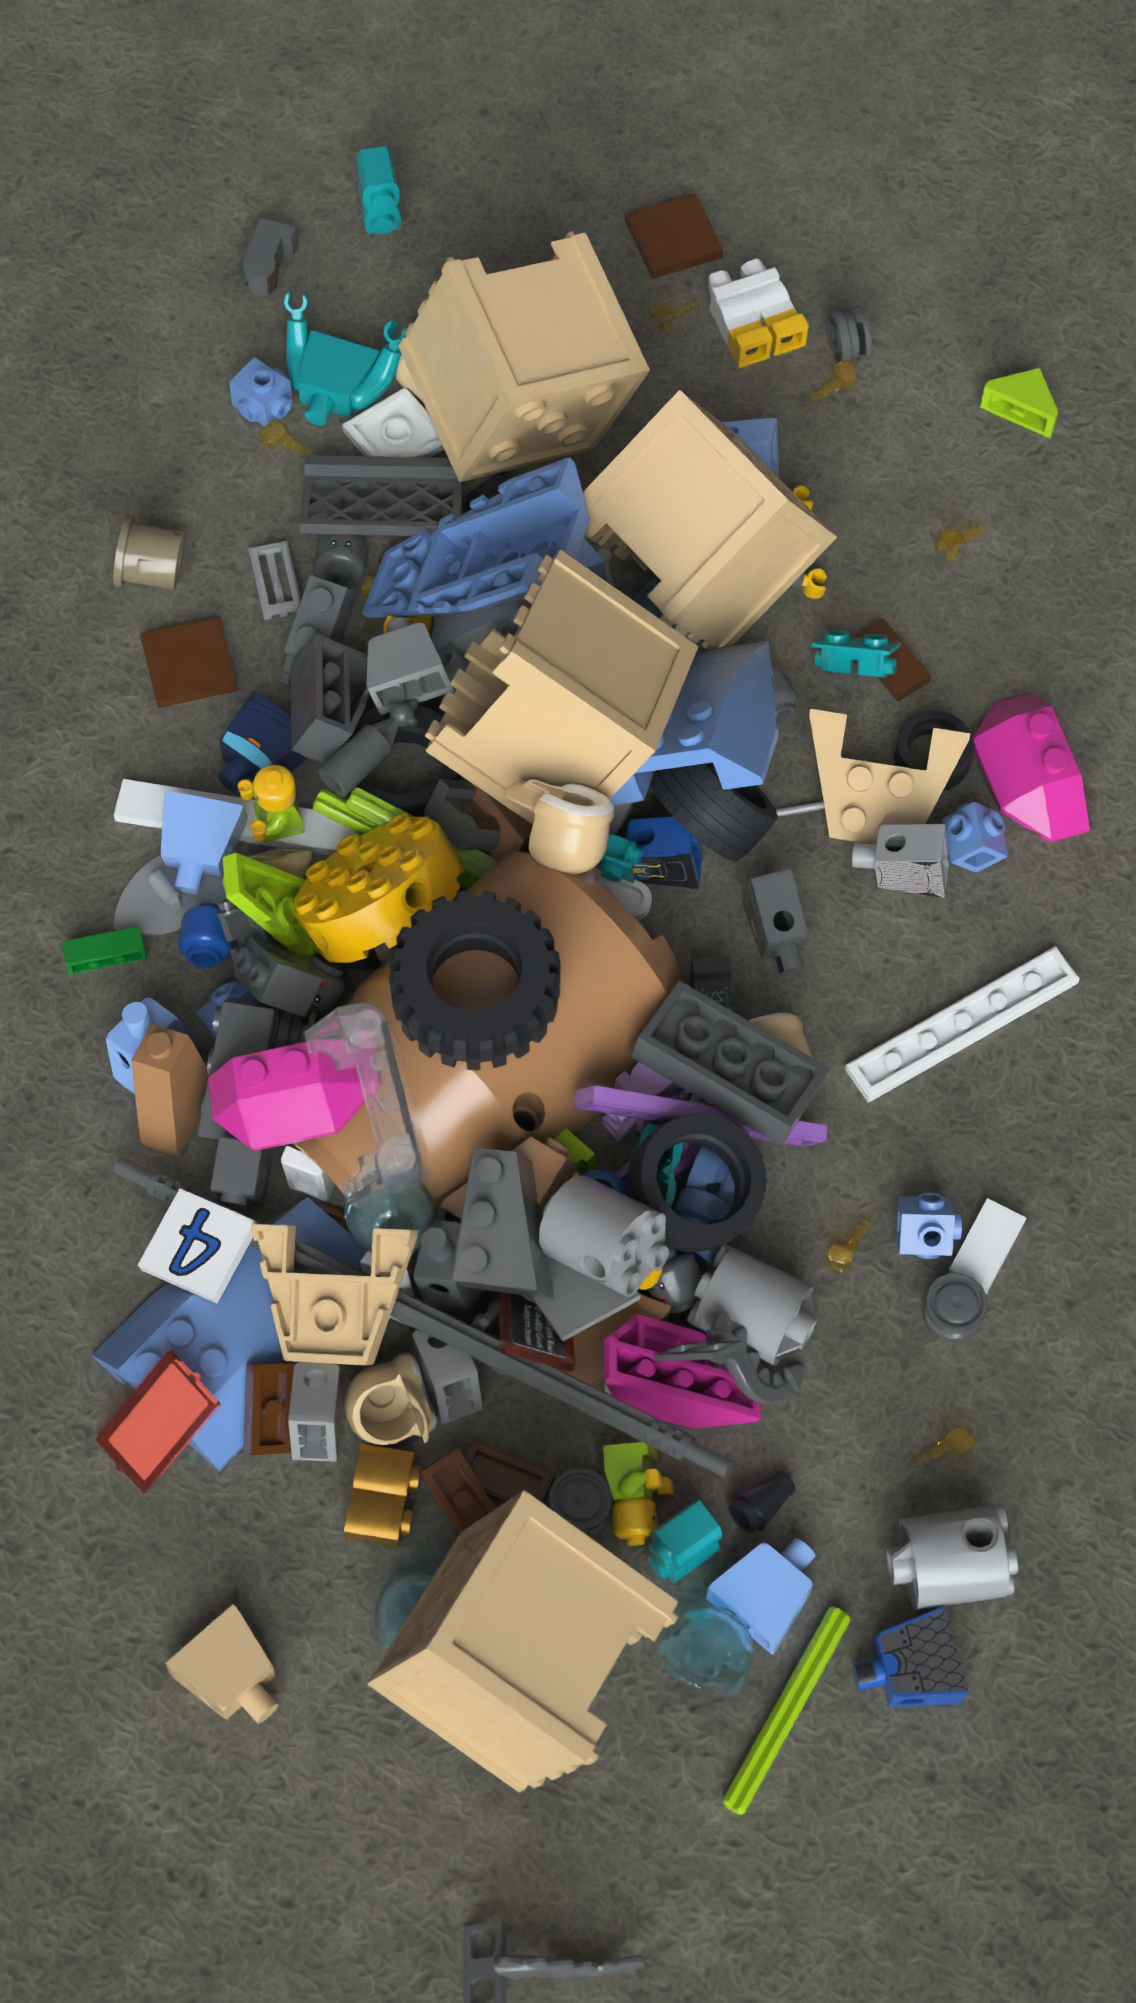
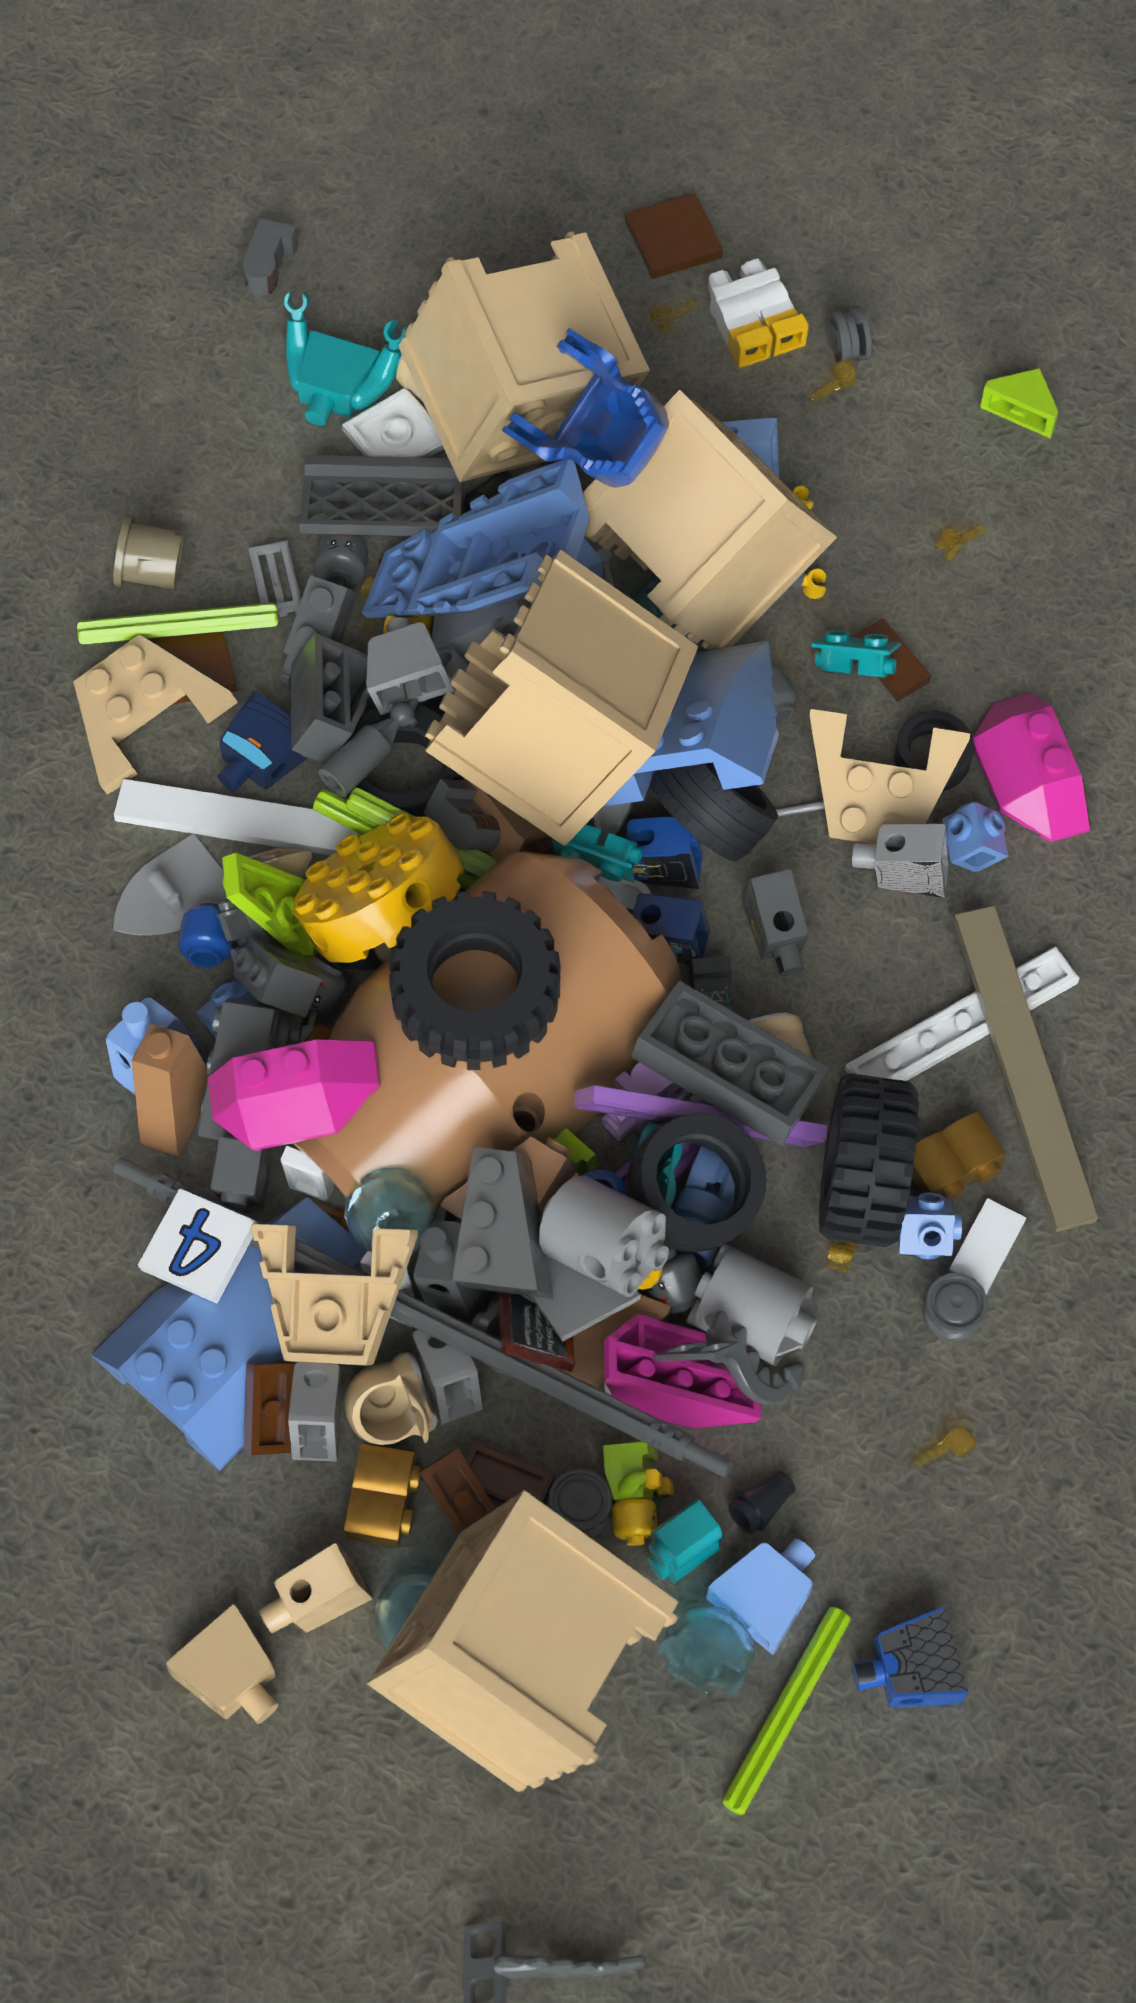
green piece [62,926,147,975] -> none
clear red piece [95,1350,221,1494] -> none
light blue torso [161,790,248,894] -> none
medium blue brick [229,357,293,429] -> none
yellow piece [238,765,305,843] -> none
clear yellow hand [259,421,314,457] -> none
clear windscreen [304,1003,432,1206] -> none
teal brick [356,146,401,234] -> none
tan piece [504,779,614,875] -> none
light grey cylinder [886,1505,1018,1610] -> none
none -> tan wing [73,634,238,794]
none -> axle [77,603,278,644]
none -> tan torso [259,1543,373,1634]
none -> blue animal [502,328,669,488]
none -> dark blue torso [626,893,710,965]
none -> black tyre [819,1073,919,1247]
none -> pearl gold brick [912,1112,1006,1201]
none -> dark tan tile [953,906,1098,1232]

